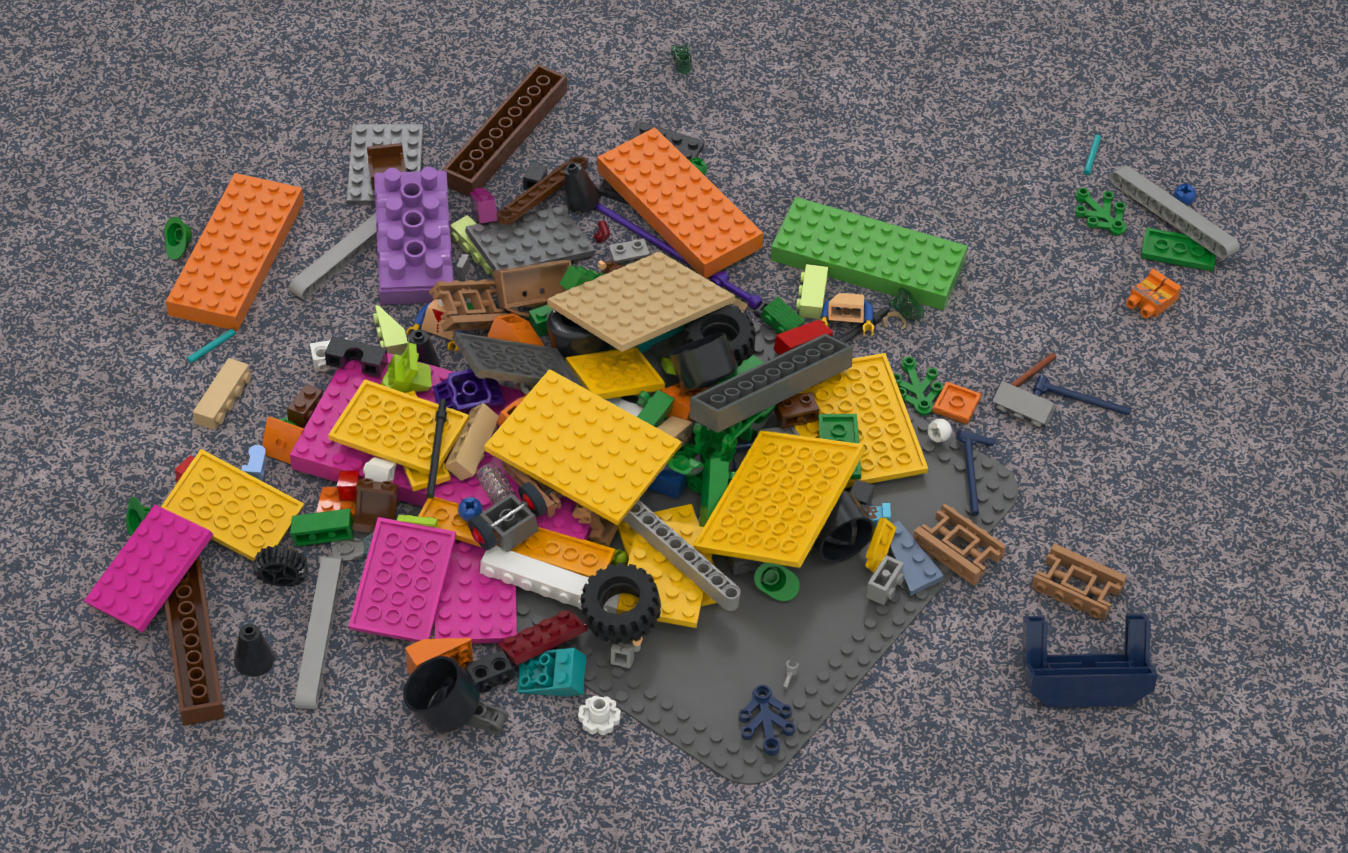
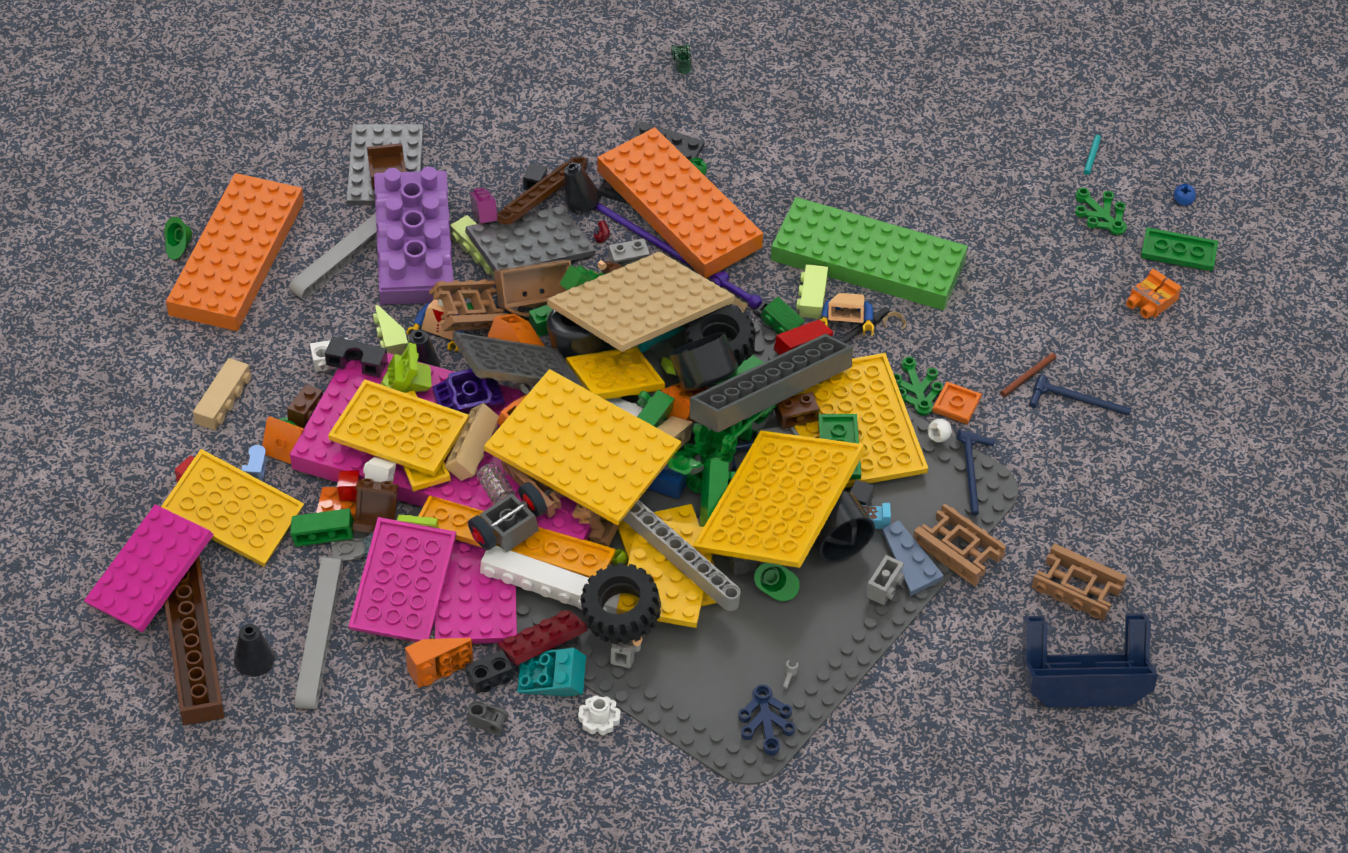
green piece [126,497,151,536] -> none
teal bar [186,328,236,364] -> none
black gear [253,545,308,587] -> none
black piece [403,656,480,733] -> none
black bar [426,399,447,499] -> none
reddish brown brick [442,64,567,197] -> none
light grey tile [456,254,470,279] -> none
blue piece [458,497,483,522] -> none
yellow hinge [865,518,897,573] -> none
clear green piece [889,287,924,321] -> none
light grey brick [993,381,1056,428] -> none
light grey beam [1109,166,1240,259] -> none

